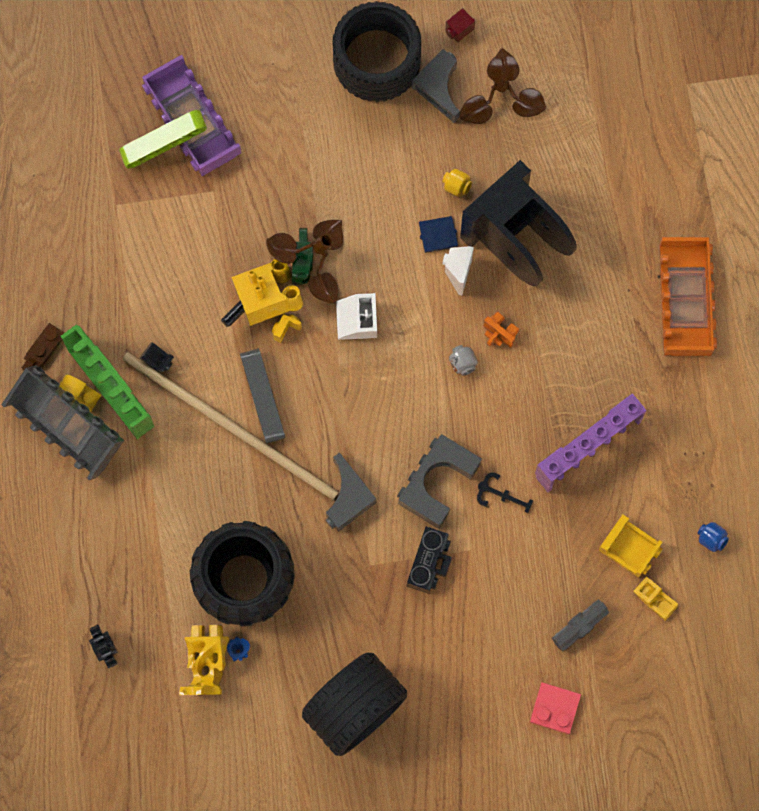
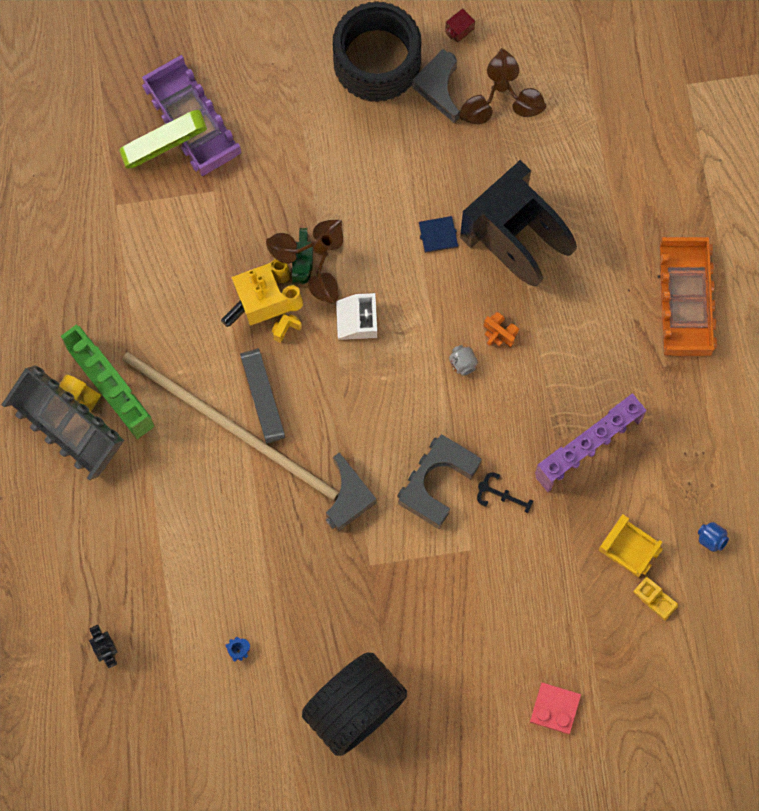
reddish brown hinge [21,323,64,371] -> none
black bracket [140,342,174,372] -> none
yellow hips [179,625,229,695] -> none
black tyre [189,521,295,626] -> none
black piece [406,526,452,594] -> none
yellow head [442,169,472,197] -> none
white slope [442,246,474,296] -> none
dark grey piece [552,599,610,652] -> none

